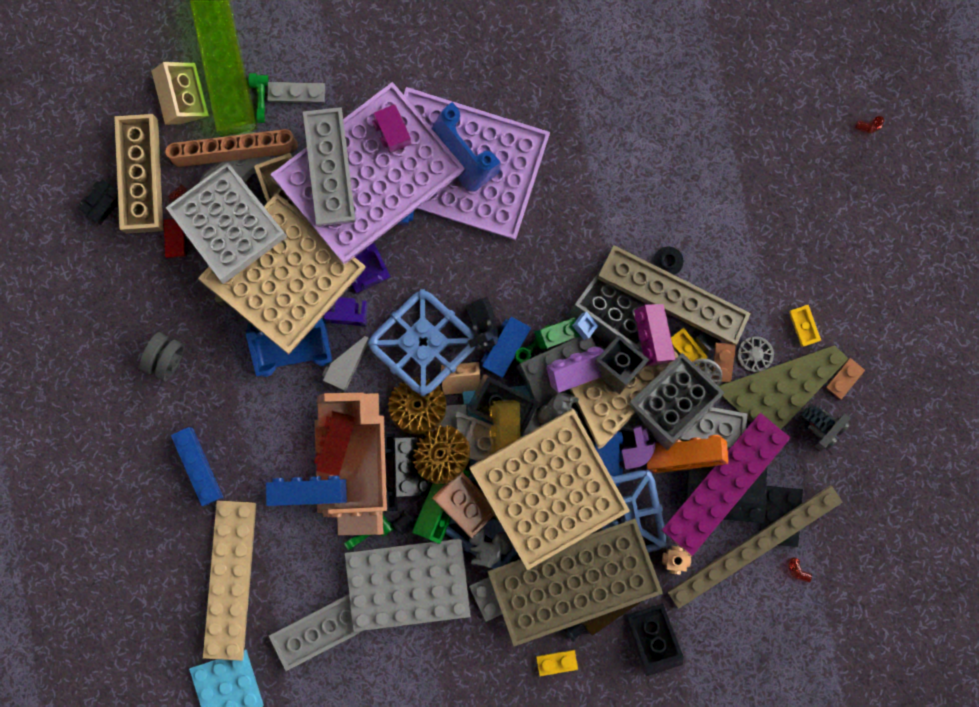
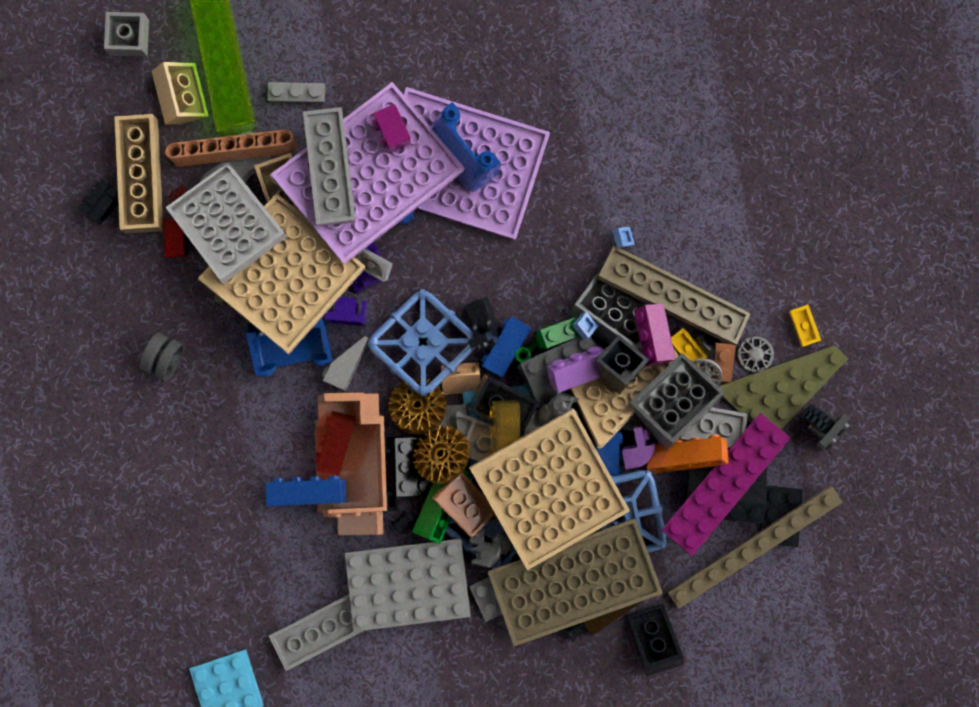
blue brick [171,427,224,506] -> none
tan plate [203,501,256,661] -> none
green brick [249,73,269,123] -> none
green brick [344,514,395,550] -> none
yellow plate [536,650,578,676] -> none
black piece [654,246,684,275] -> none
light nougat brick [662,546,691,574] -> none
clear red arm [788,557,812,583] -> none
nougat plate [825,358,865,400] -> none
clear red arm [855,116,885,134] -> none
none -> light grey brick [104,12,149,57]
none -> light grey plate [355,248,393,282]
none -> medium blue plate [613,227,635,248]

